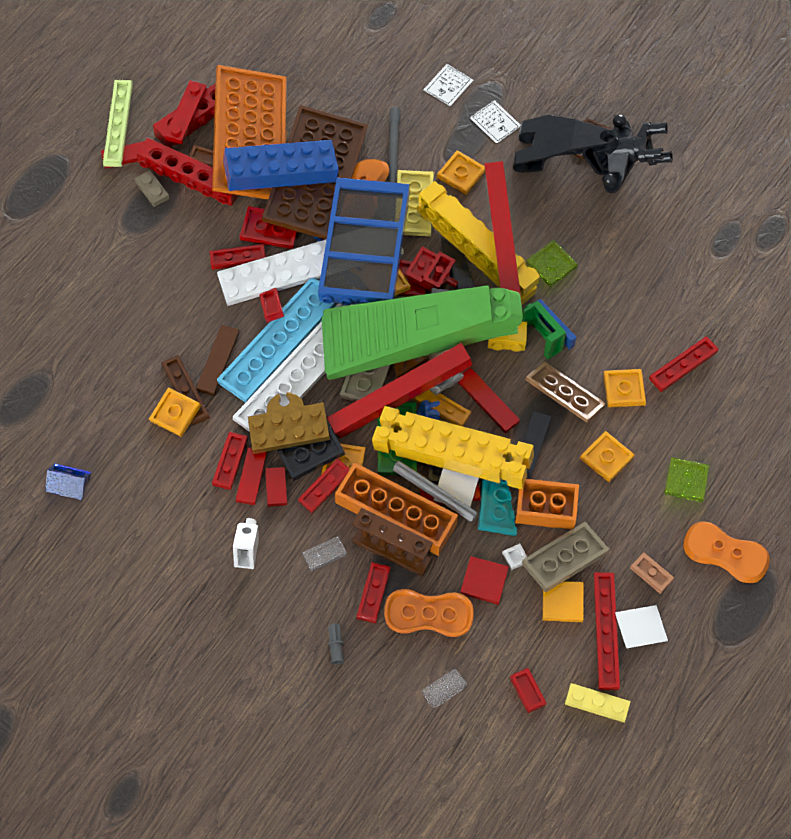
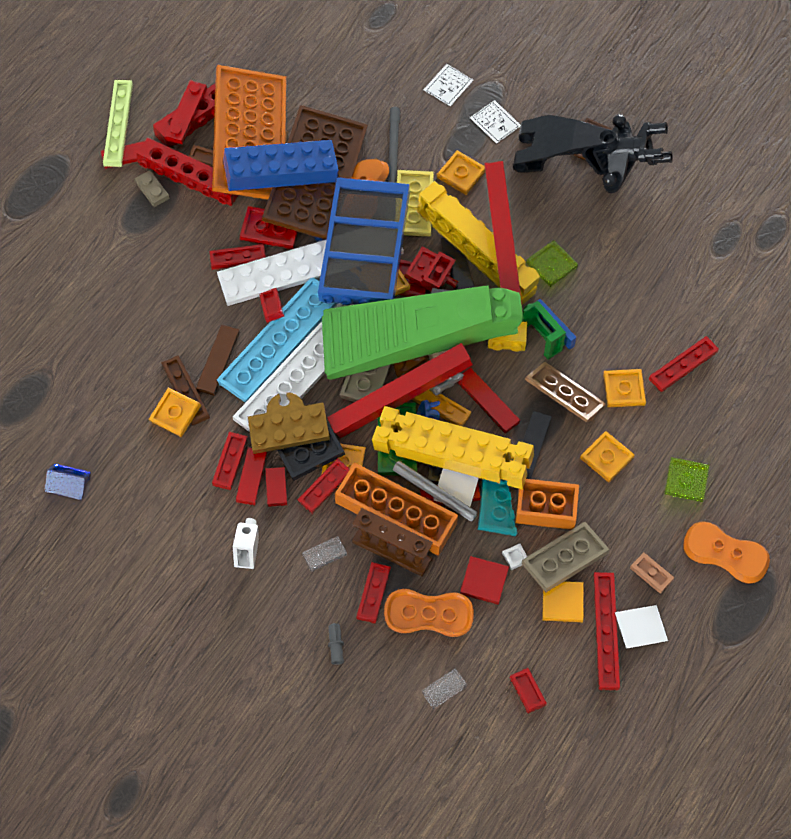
light yellow plate [565,683,630,722] -> none

